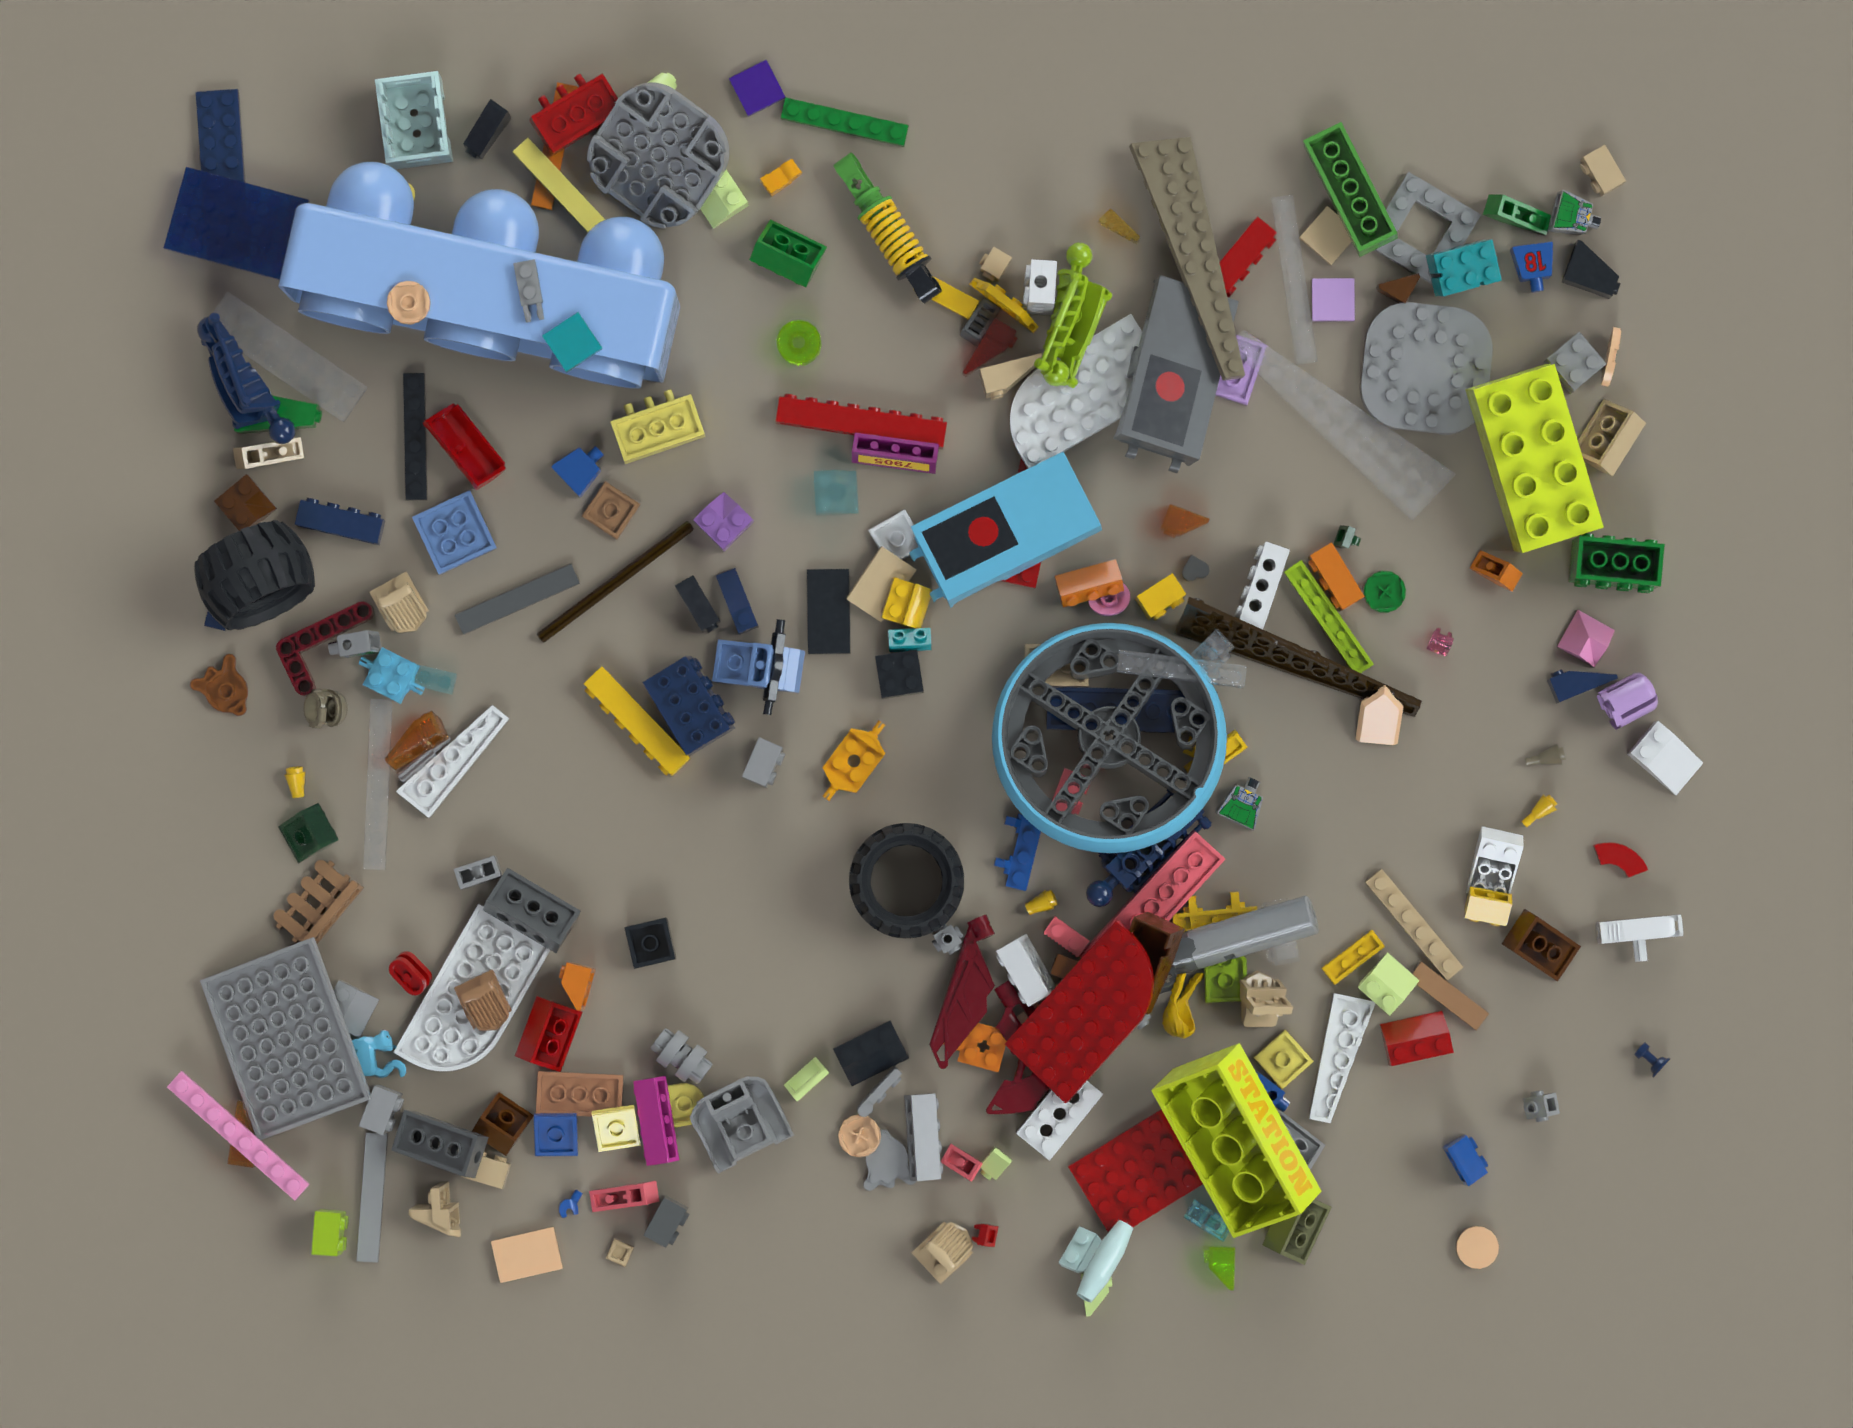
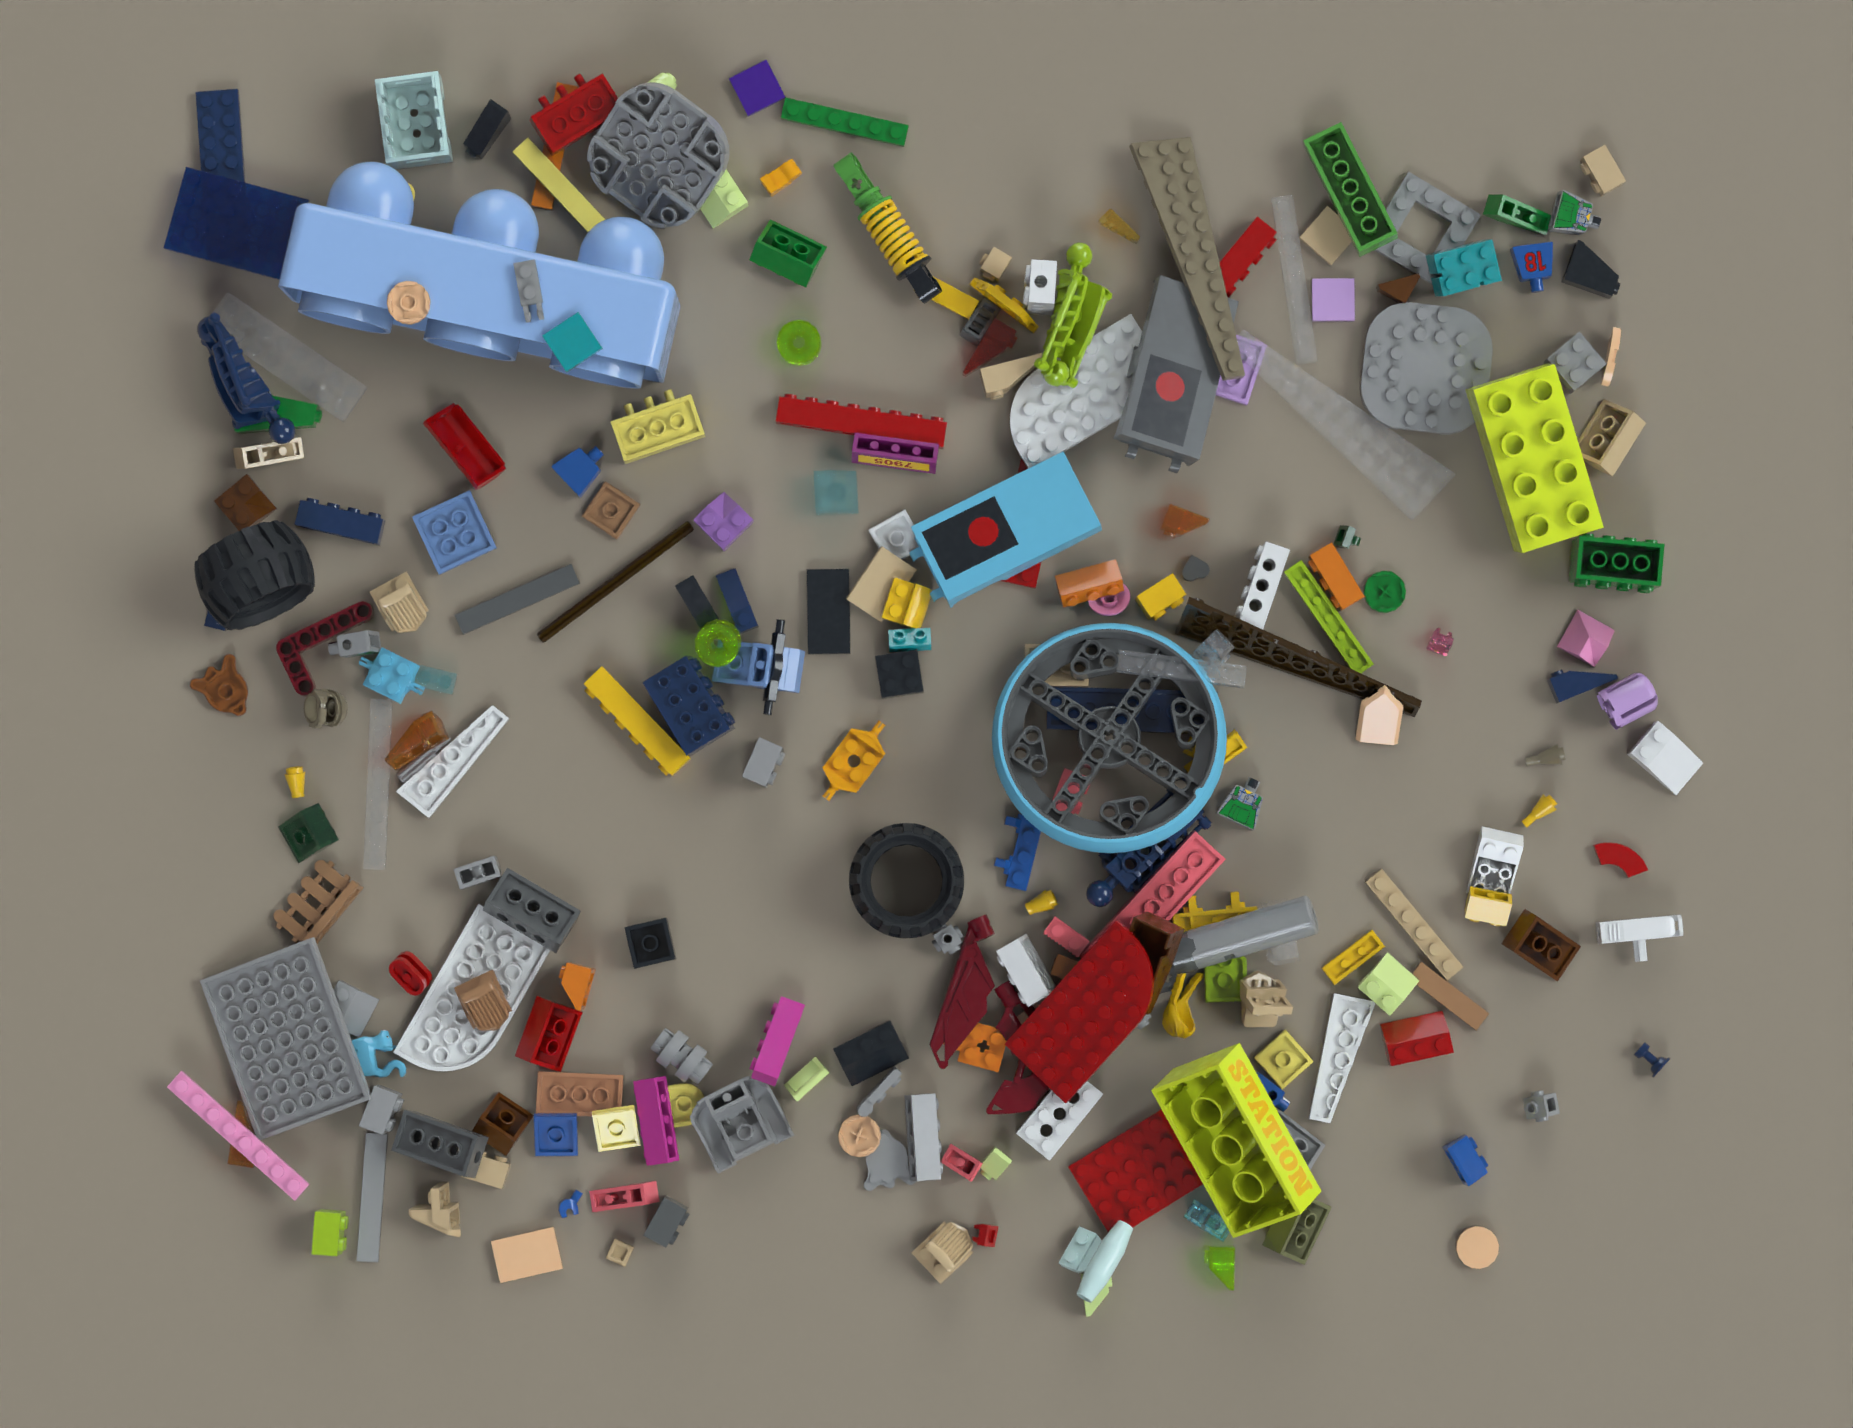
black plate [403,373,428,501] -> none
orange slope [1470,550,1523,592] -> none
none -> clear neon green wheel [695,619,741,667]
none -> dark pink brick [750,996,805,1087]

